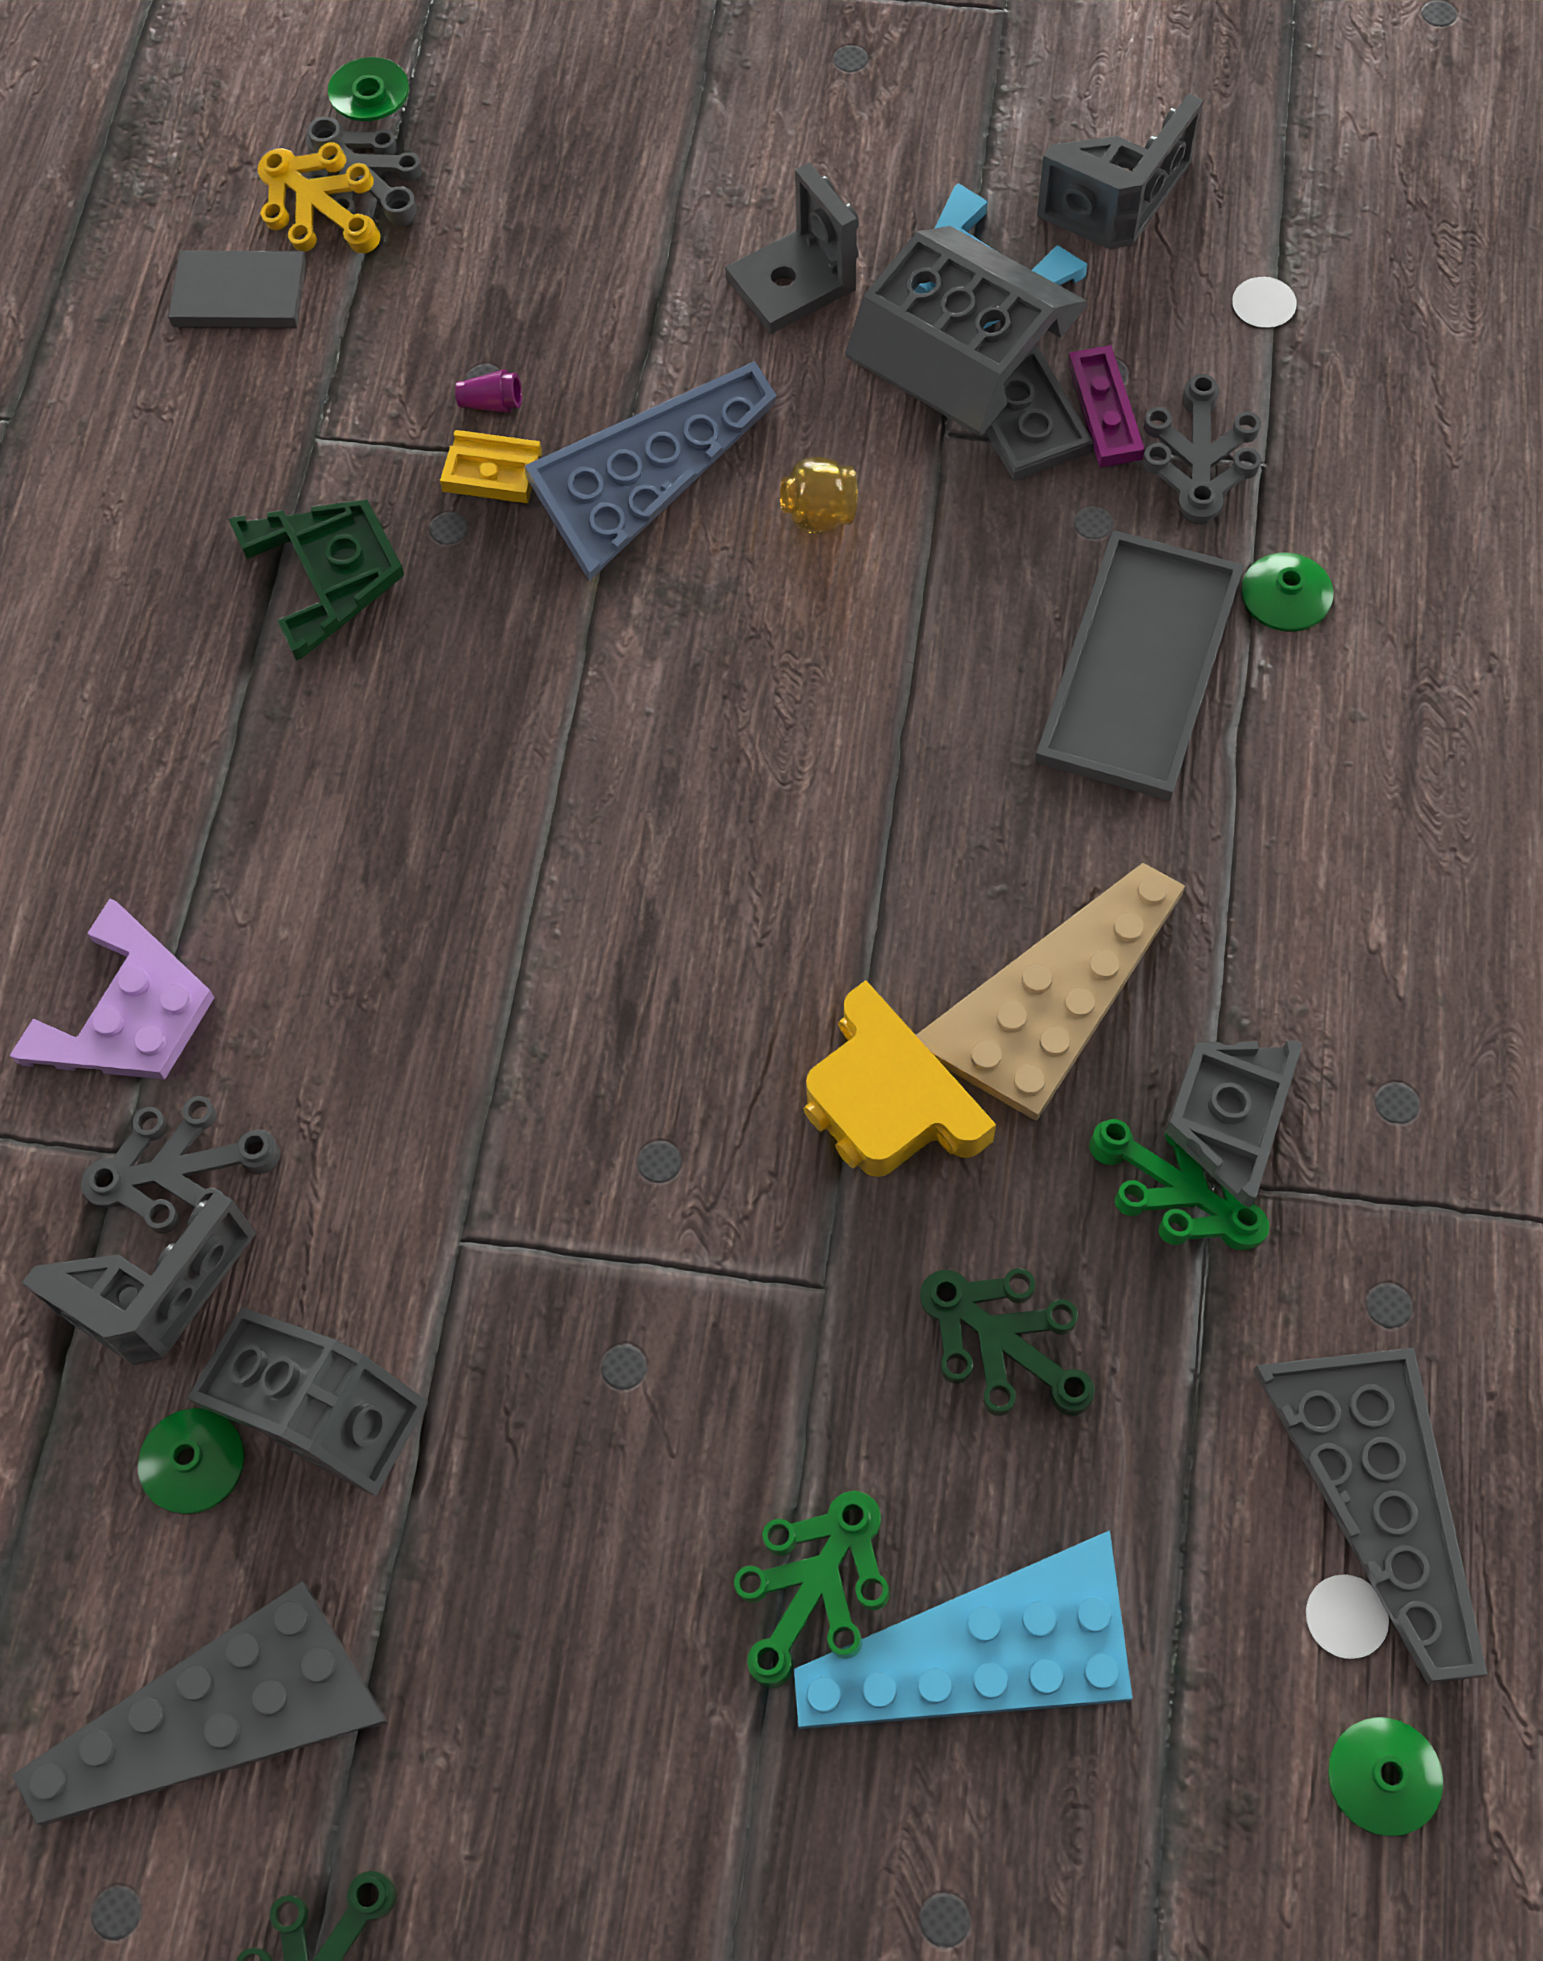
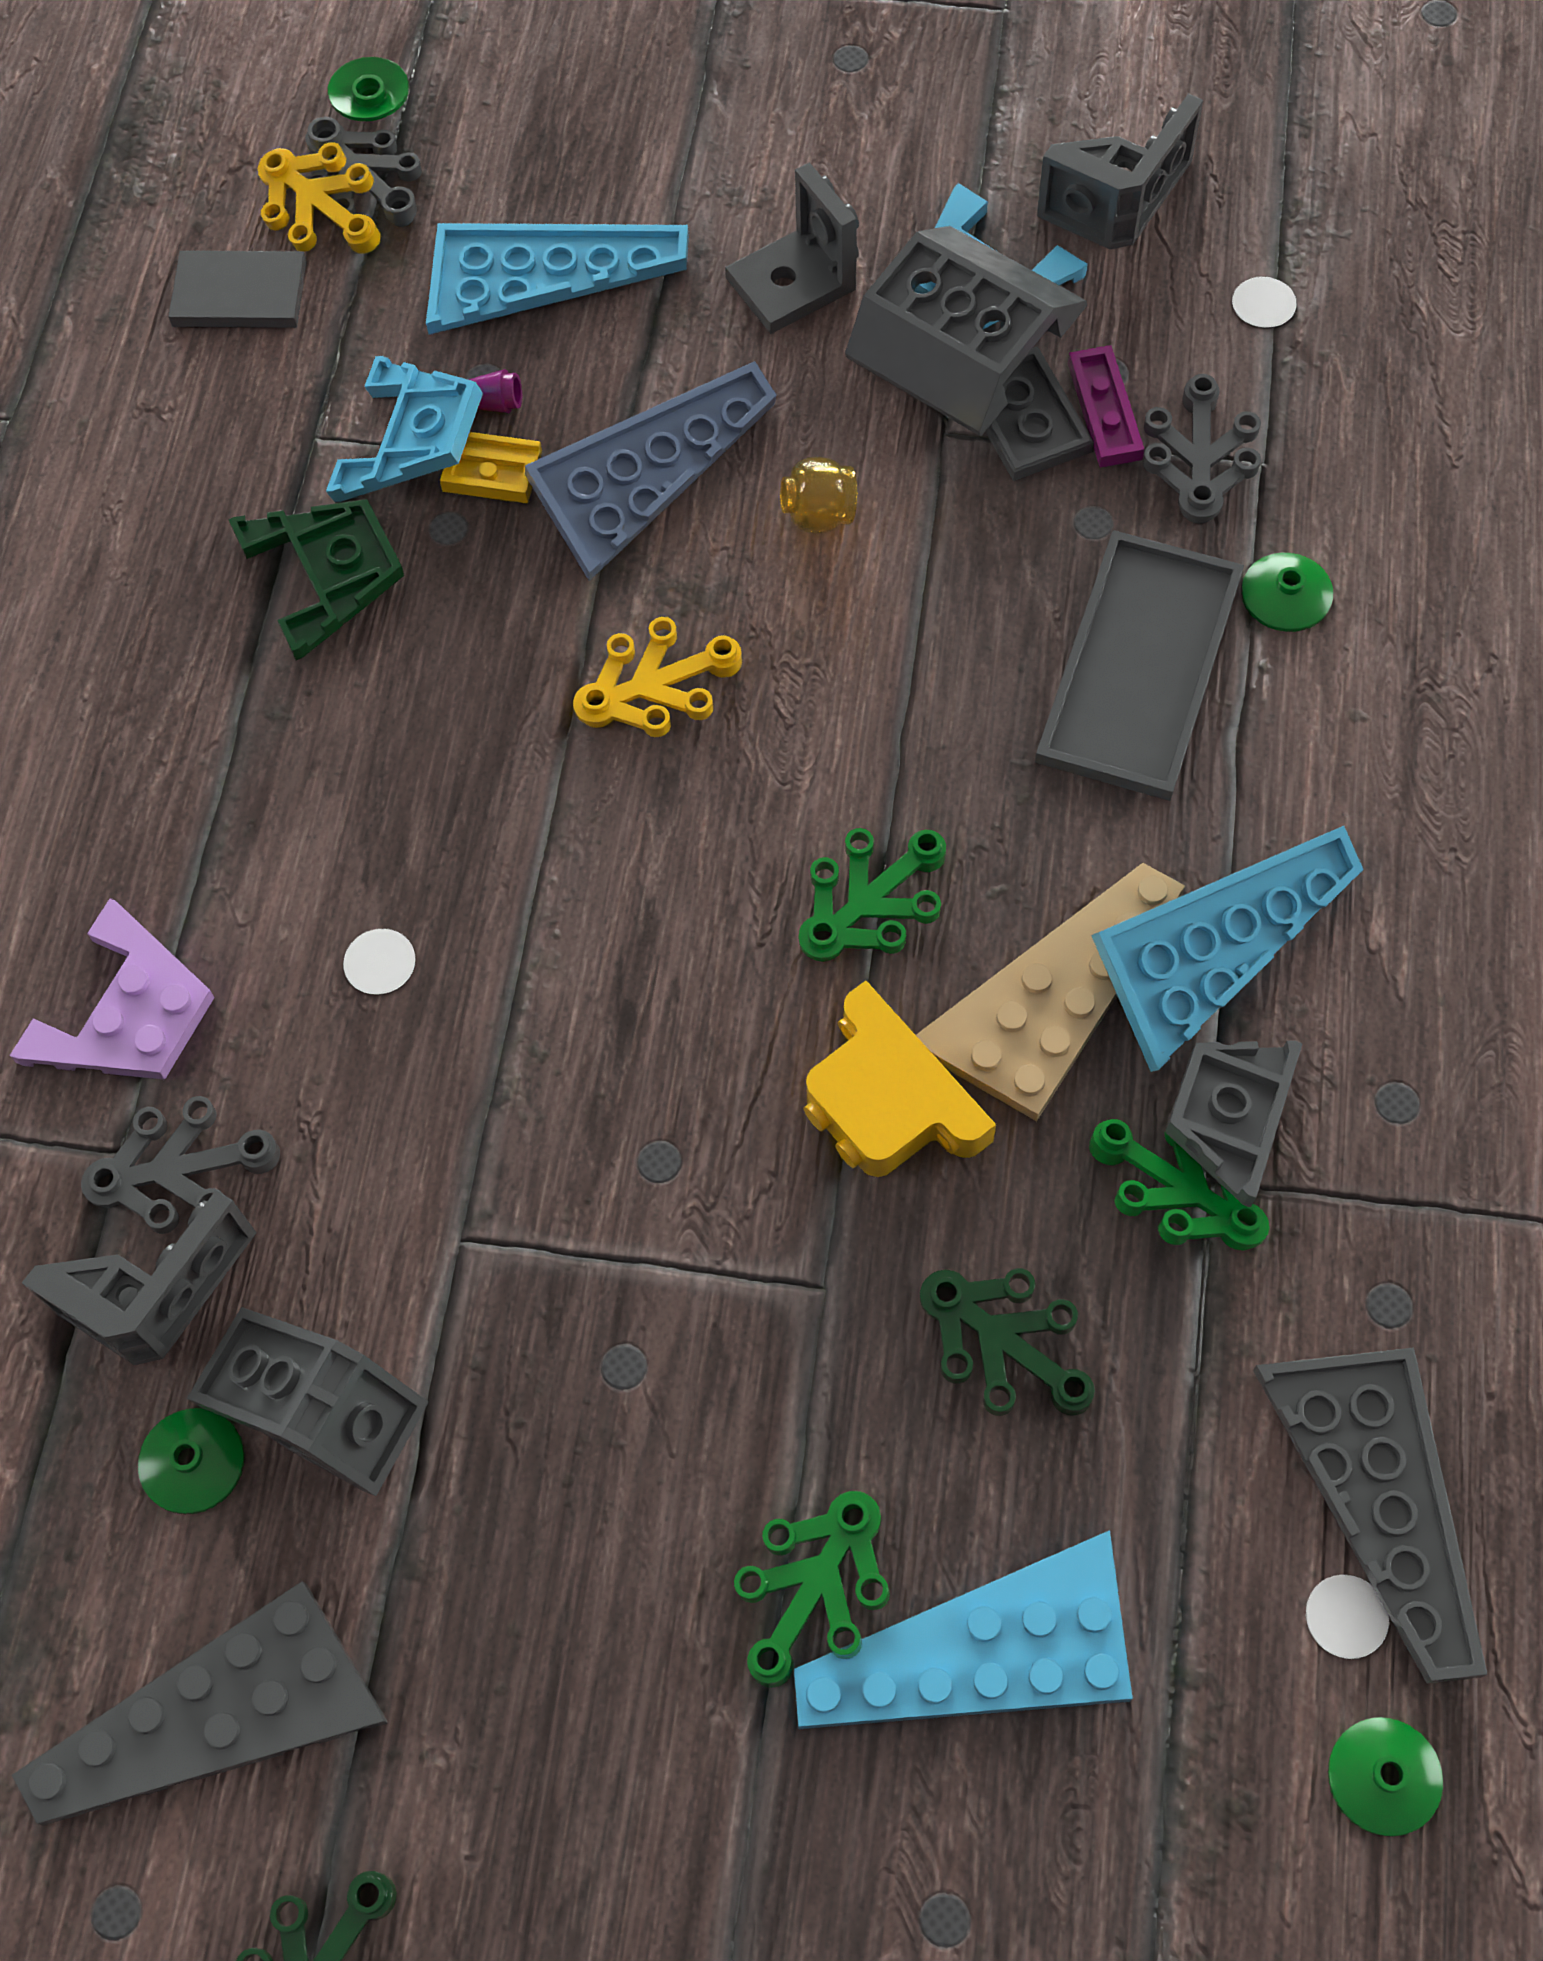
none -> medium azure wing [326,356,483,502]
none -> white sticker [343,929,415,995]
none -> medium azure wing [426,223,689,334]
none -> yellow plant [573,617,742,737]
none -> green plant [798,828,946,962]
none -> medium azure wing [1091,826,1363,1072]

